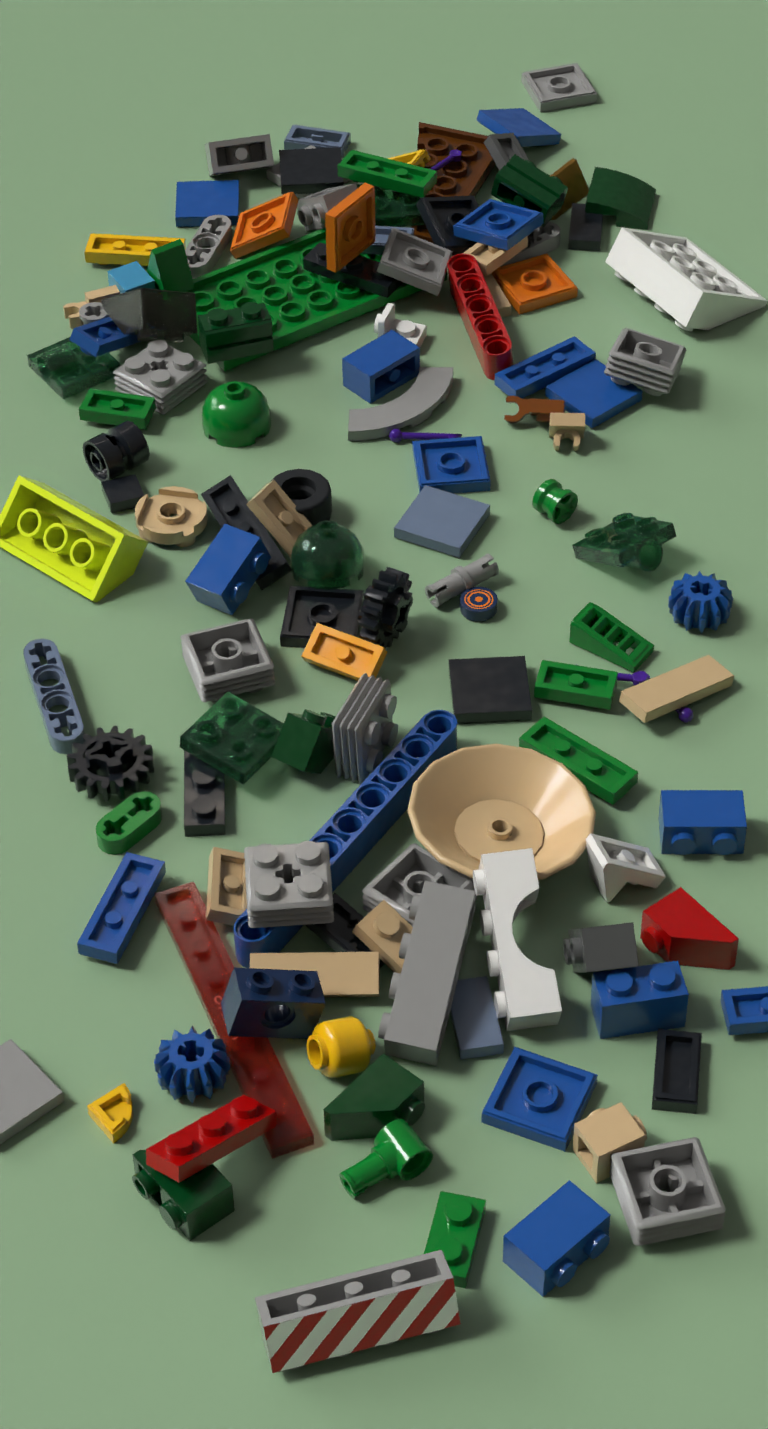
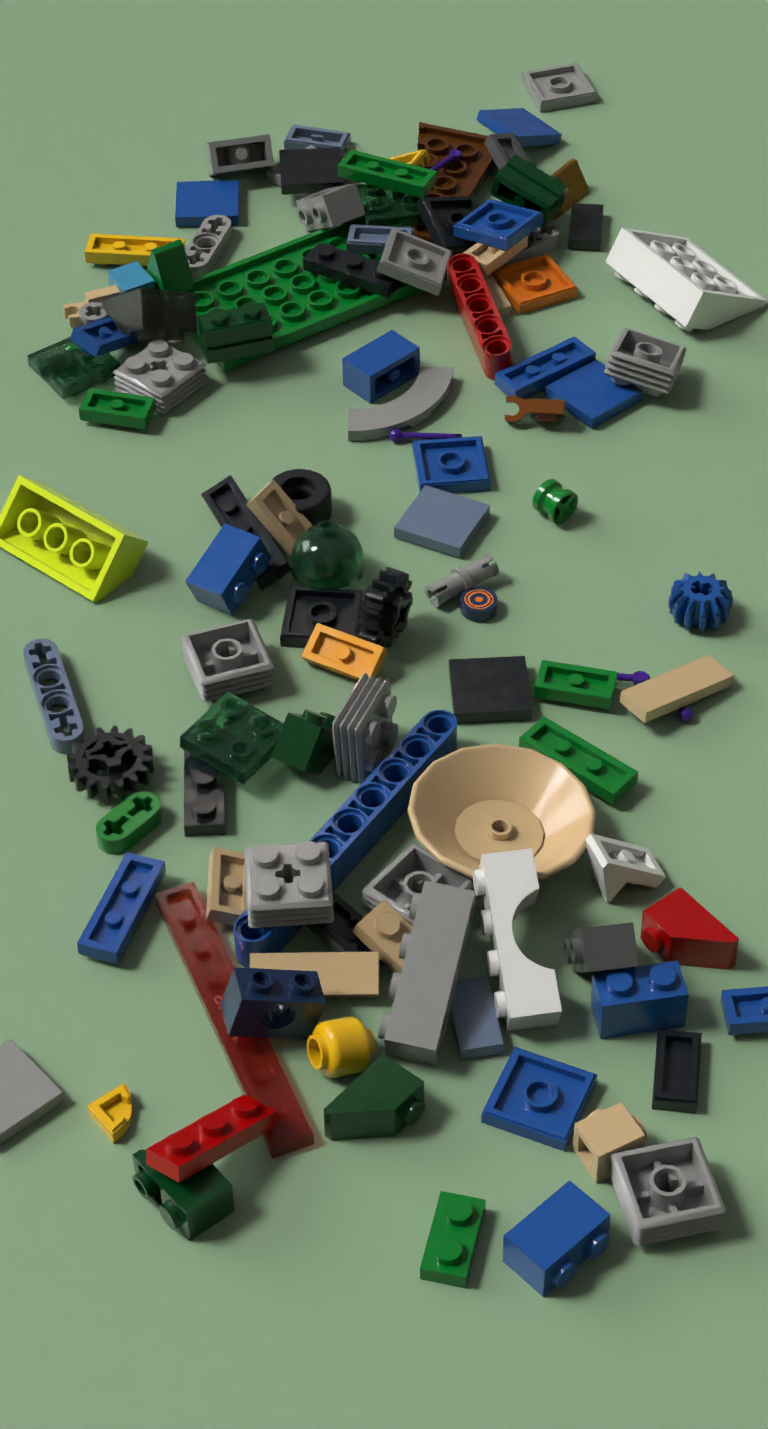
black wheel [83,420,150,482] -> none
black tile [101,474,144,513] -> none
tan plate [135,486,208,547] -> none
blue gear [154,1025,230,1104] -> none
green cylinder [202,381,271,448] -> none
orange tile [230,192,299,259] -> none
brick [255,1250,461,1373] -> none
orange tile [325,183,375,273] -> none
green pin [339,1119,433,1199] -> none
white bracket [374,303,427,347] -> none
tan tile [549,412,585,451] -> none
green slope [569,602,654,673] -> none
clear green plate [572,513,676,572] -> none
dark green slope [585,167,656,230] -> none
blue brick [658,790,747,855] -> none

